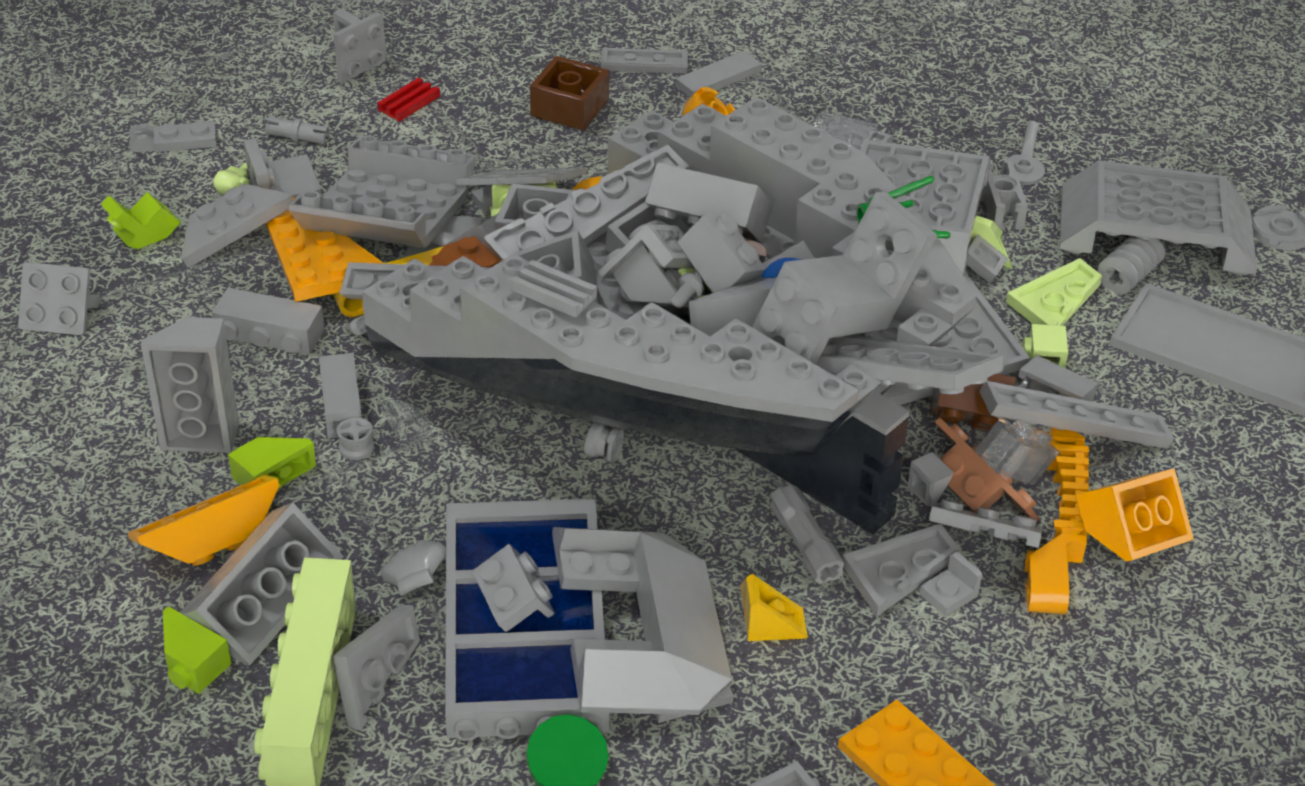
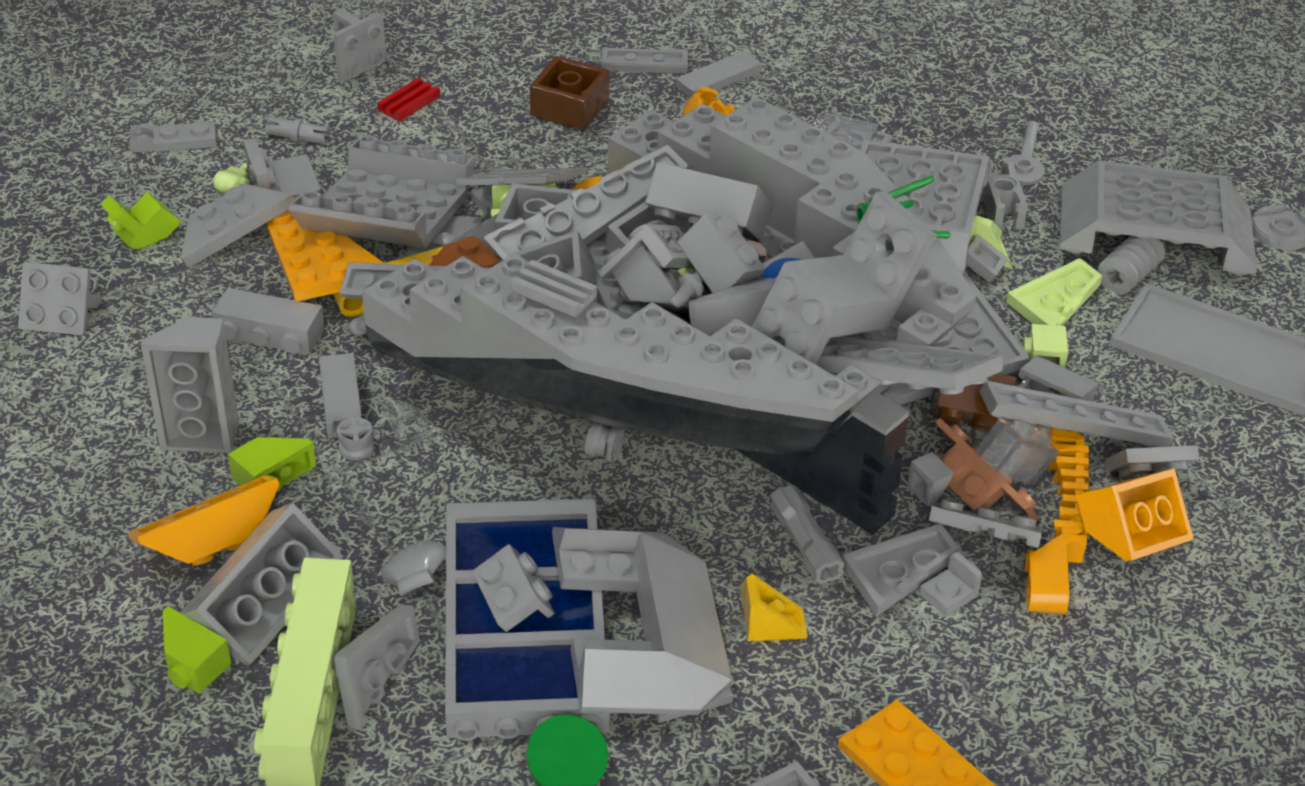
none -> light grey plate [1106,445,1199,479]

